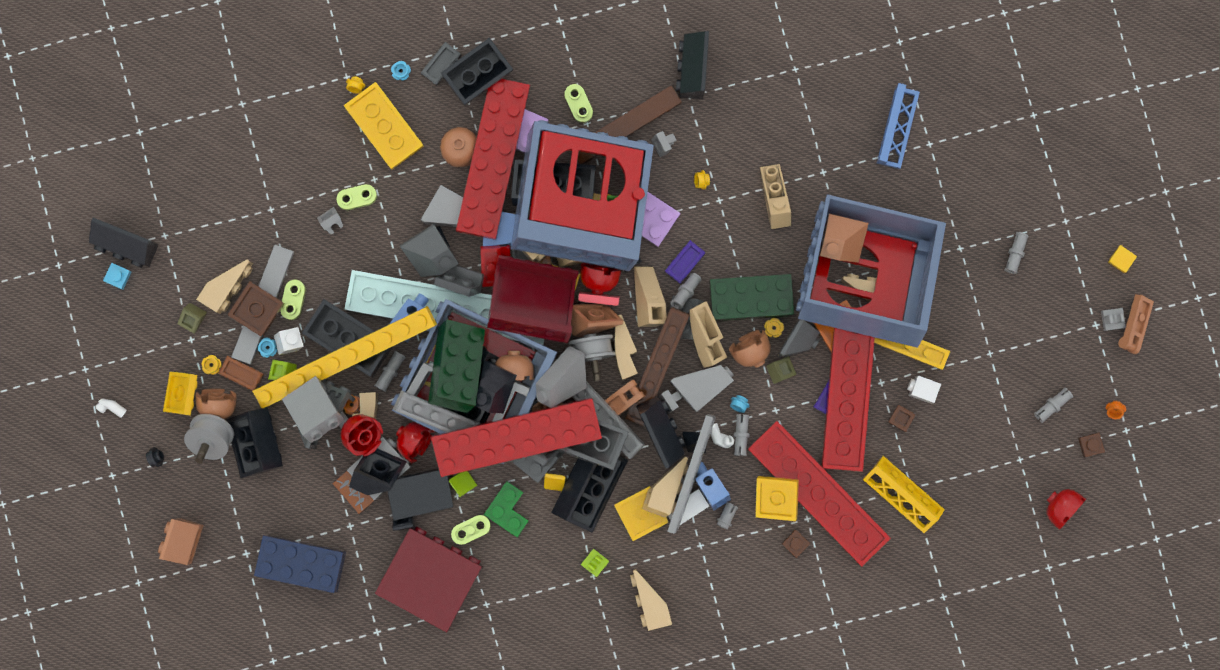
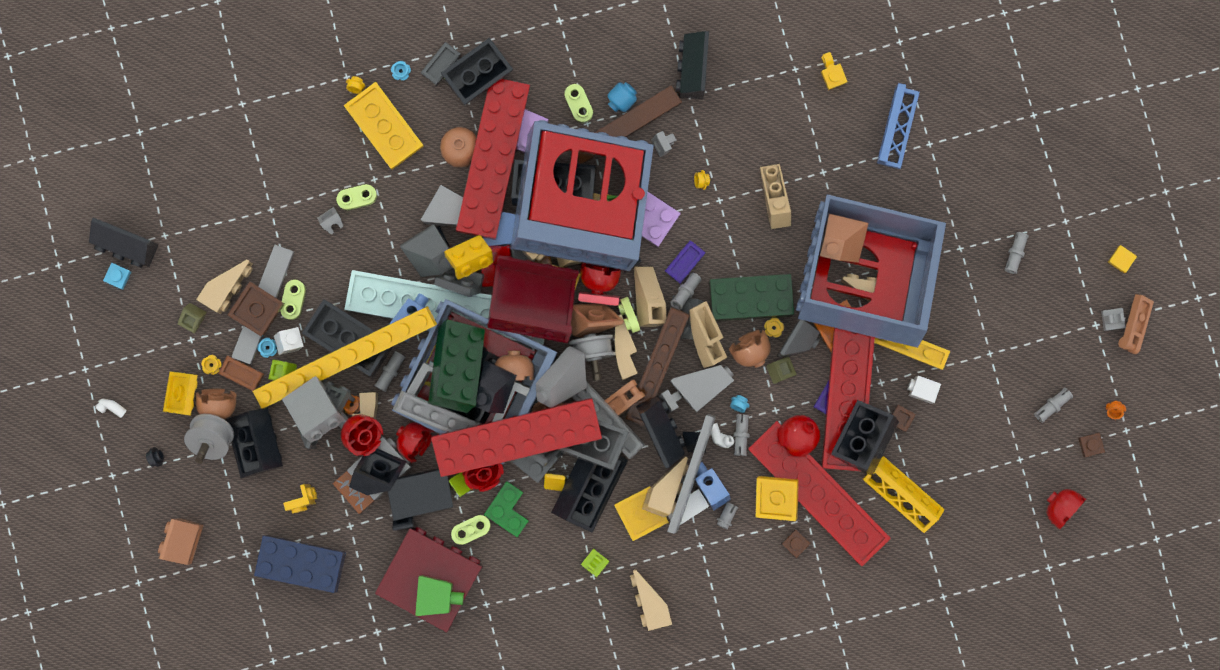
none -> yellow bracket [283,484,317,514]
none -> bright green torso [415,575,464,616]
none -> yellow bracket [444,235,493,280]
none -> red cylinder [462,463,504,492]
none -> dark azure head [607,82,637,112]
none -> yellowish green plate [618,297,640,333]
none -> red cylinder [778,415,820,457]
none -> yellow plate [821,52,847,90]
none -> black slope [831,400,899,476]

